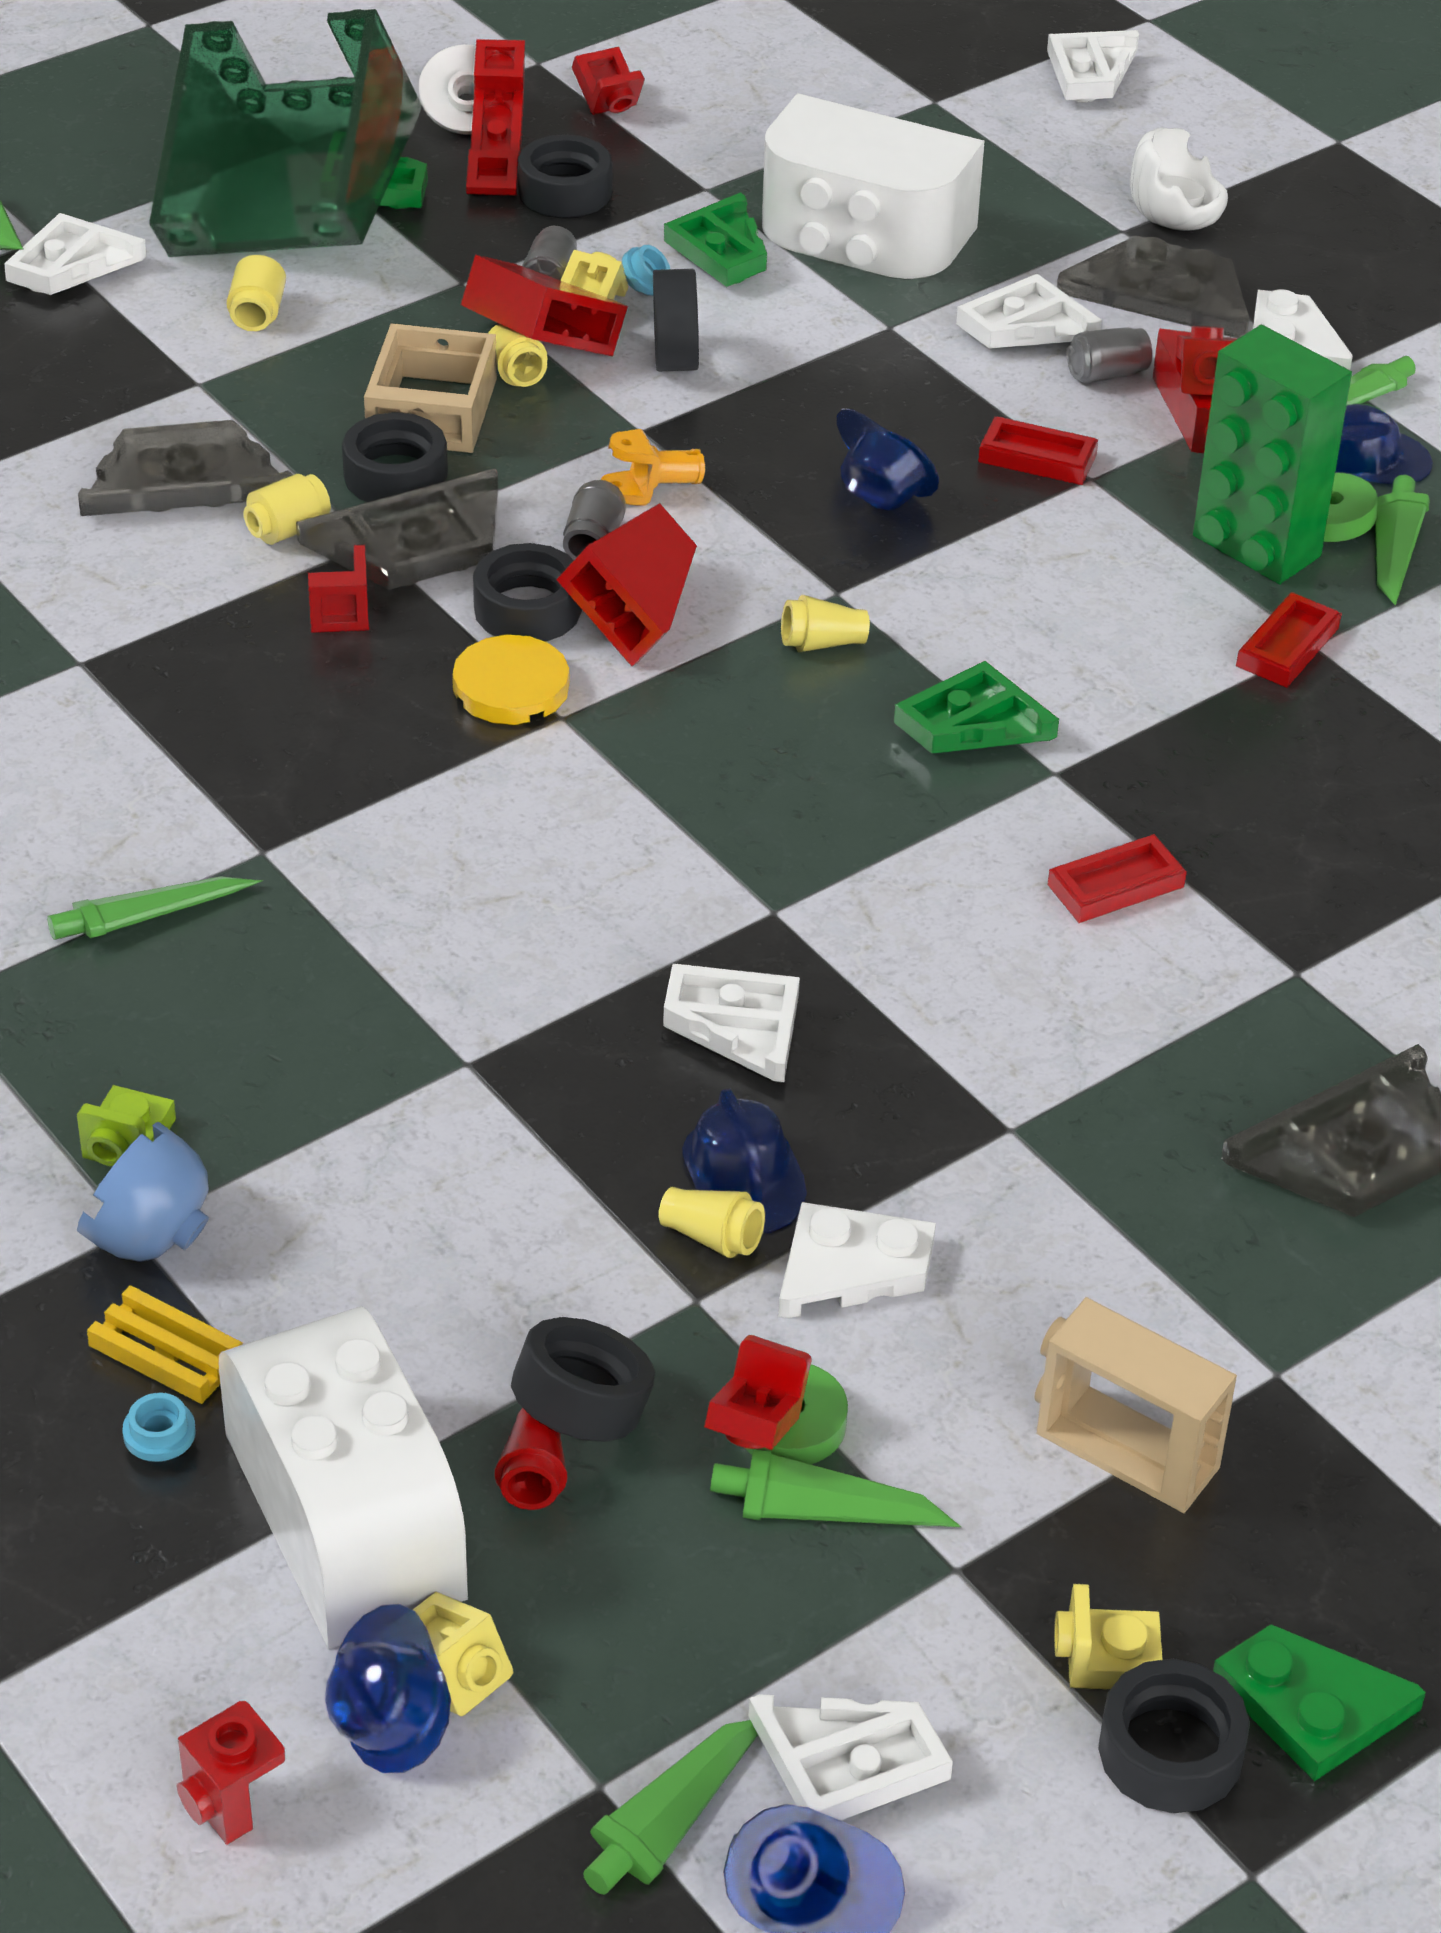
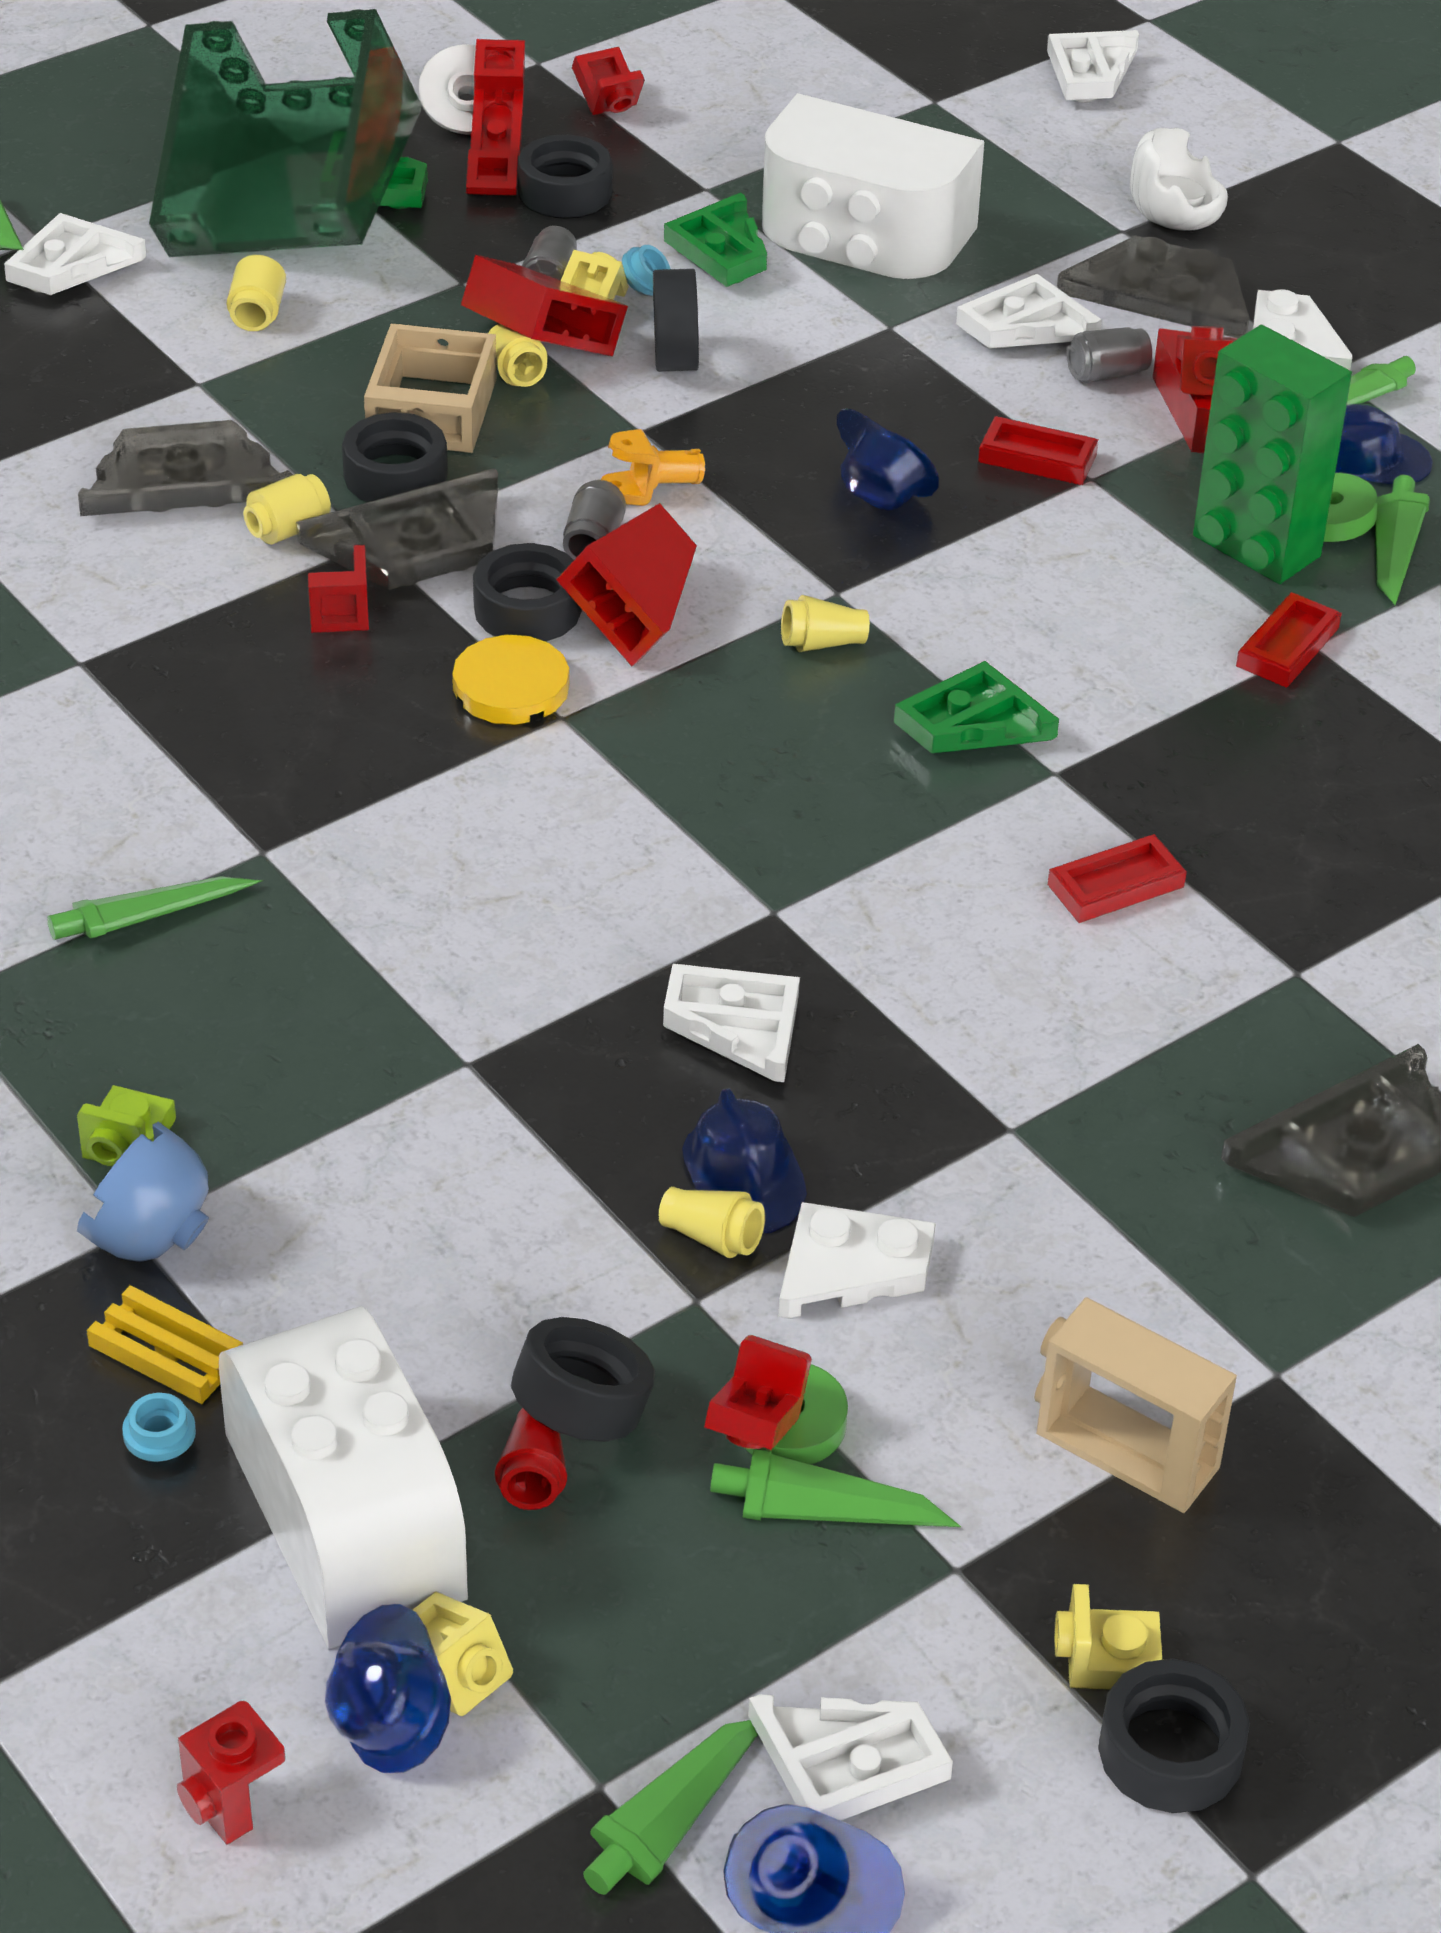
green wing [1213,1625,1426,1782] -> none

